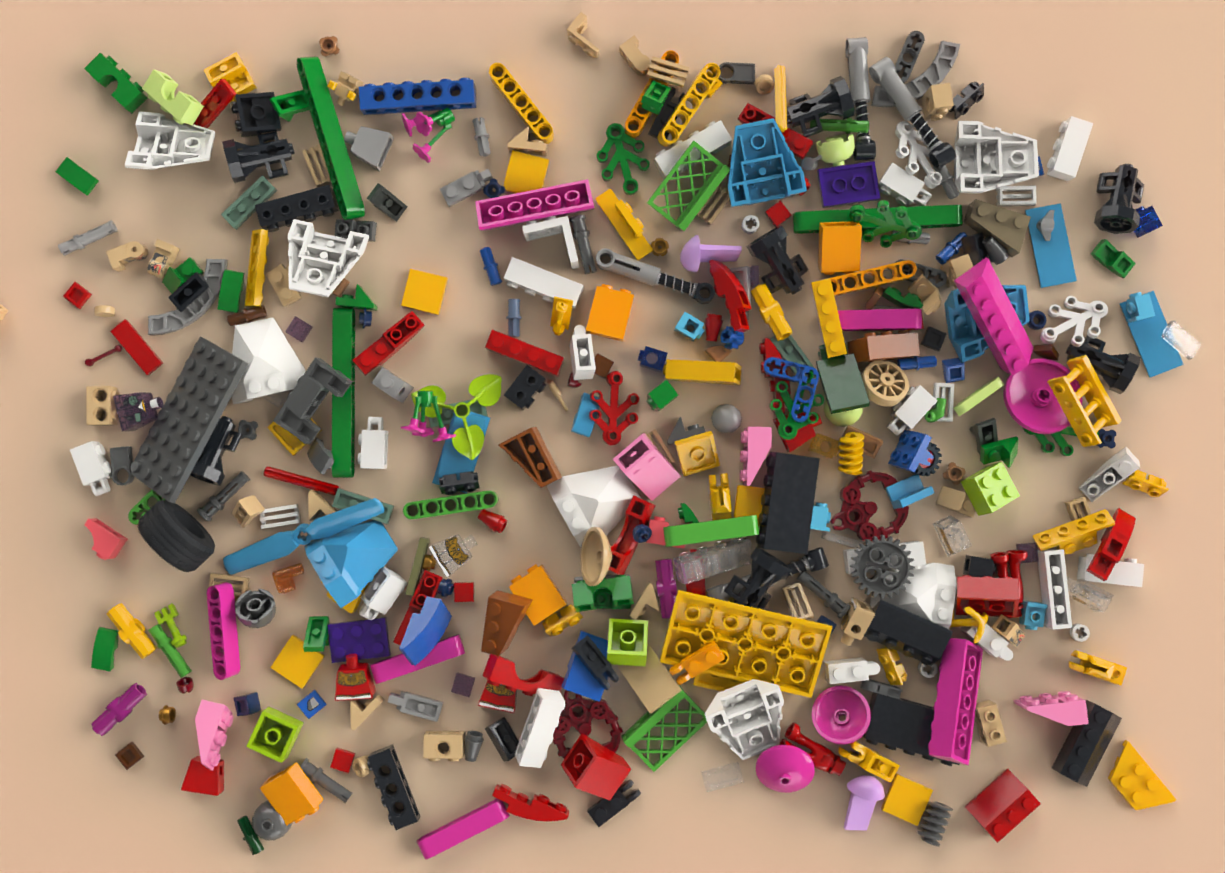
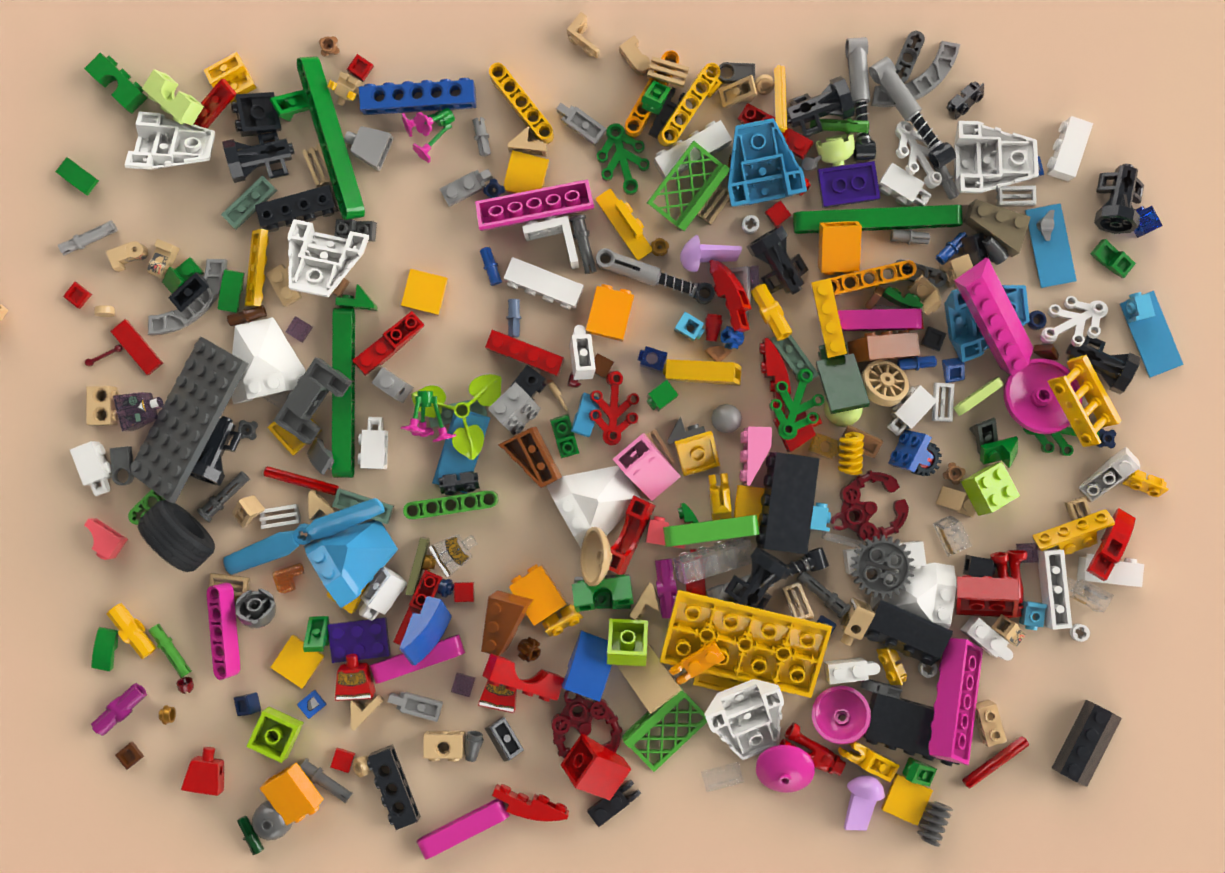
lime hinge [154,603,187,648] -> none
bright pink slope [195,700,234,771] -> none
dark blue plate [359,308,372,328] -> none
pearl dark grey slope [367,183,408,222] -> none
red cone [478,509,508,533] -> none
white brick [515,688,565,768] -> none
yellow hinge [550,296,573,336] -> none
black hinge [571,635,619,690] -> none
dark blue plate [633,524,652,543] -> none
blue beam [764,357,819,423] -> none
green plant [849,200,922,248] -> none
dark azure panel [885,474,934,509] -> none
tan brick [921,83,954,121] -> none
bright green arm [924,398,947,423] -> none
yellow piece [950,607,988,643] -> none
red slope [965,769,1041,843] -> none
bright pink slope [1013,691,1089,726] -> none
yellow plate [1069,650,1127,686] -> none
yellow wing [1108,740,1176,810] -> none
clear tile [1161,320,1201,360] -> none
none -> red tile [347,54,374,82]
none -> light grey bracket [488,382,540,435]
none -> reddish brown gear [517,637,541,663]
none -> green slope [550,414,579,459]
none -> light grey hinge [556,103,606,146]
none -> tan slope [719,75,757,108]
none -> green slope [902,757,937,787]
none -> red axle [962,736,1029,789]

